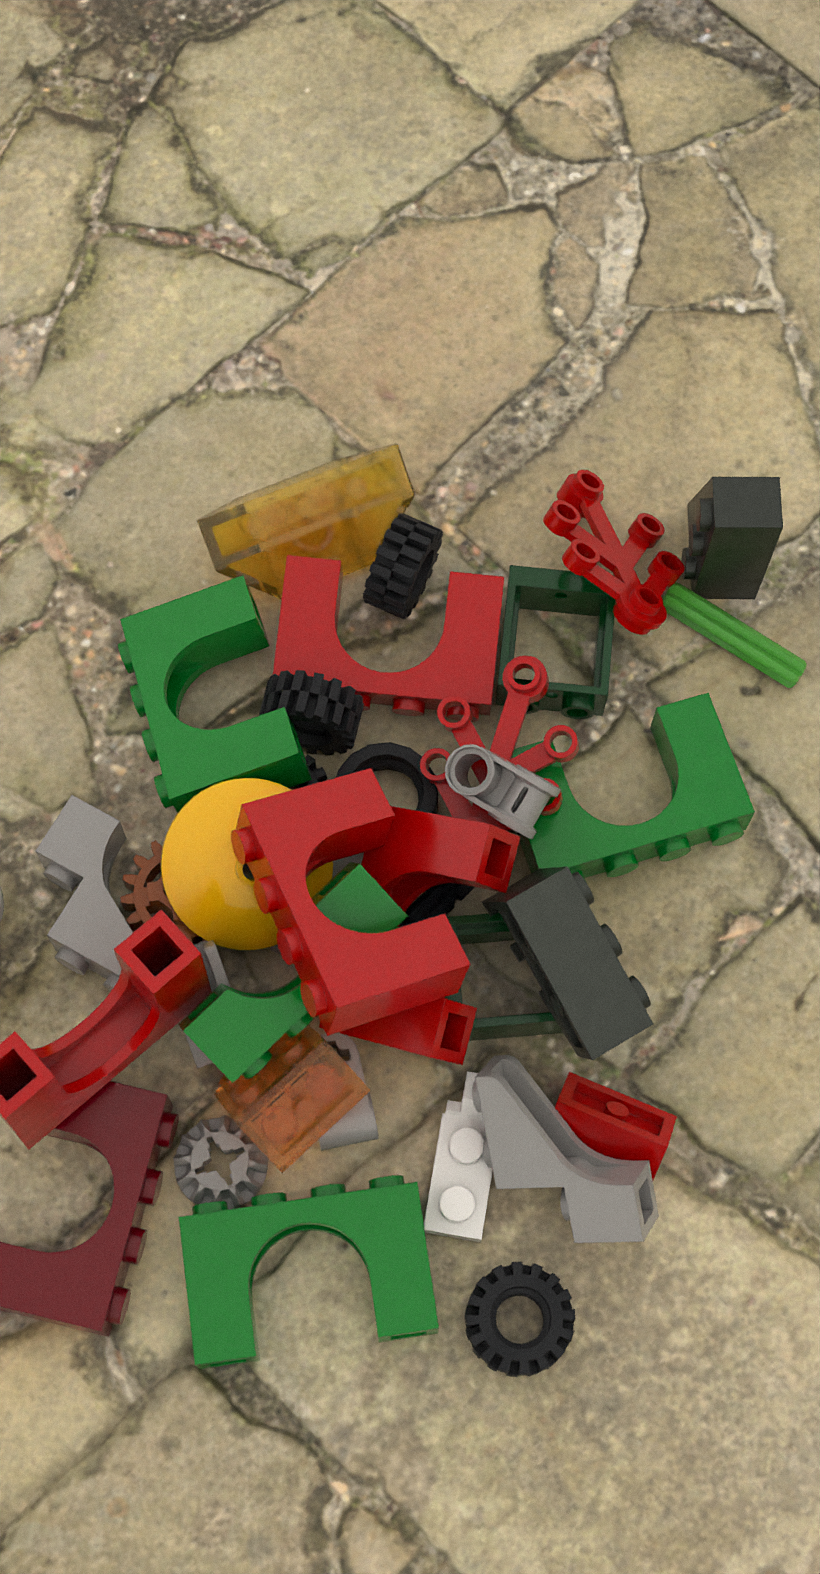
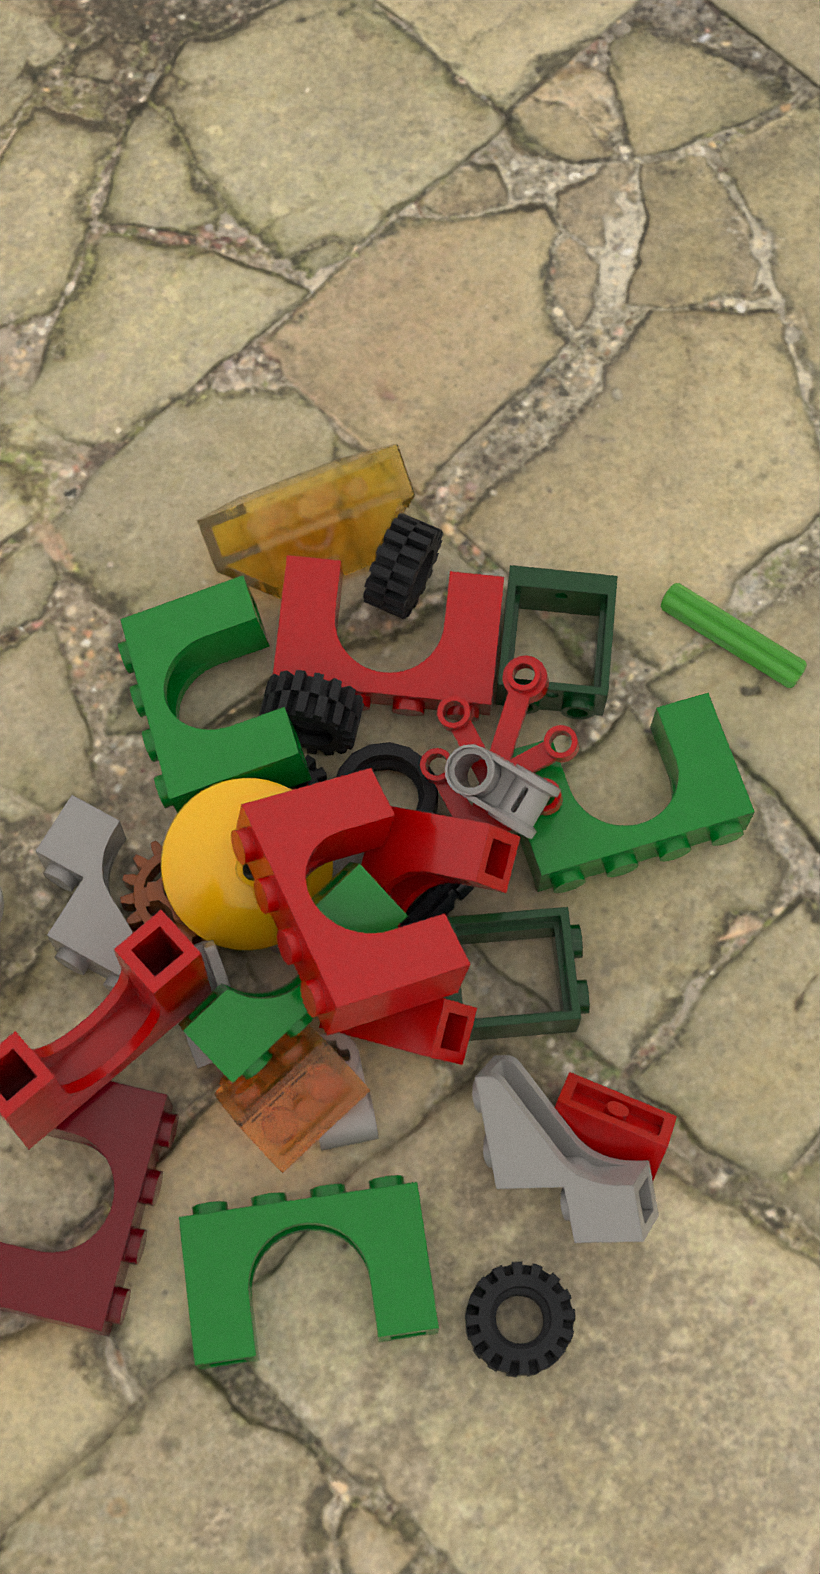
light grey gear [173,1115,268,1210] -> none
white hinge [424,1071,493,1243] -> none
pearl dark grey wedge [482,867,653,1060] -> none
red plant [543,470,685,635] -> none
pearl dark grey wedge [682,477,783,599] -> none

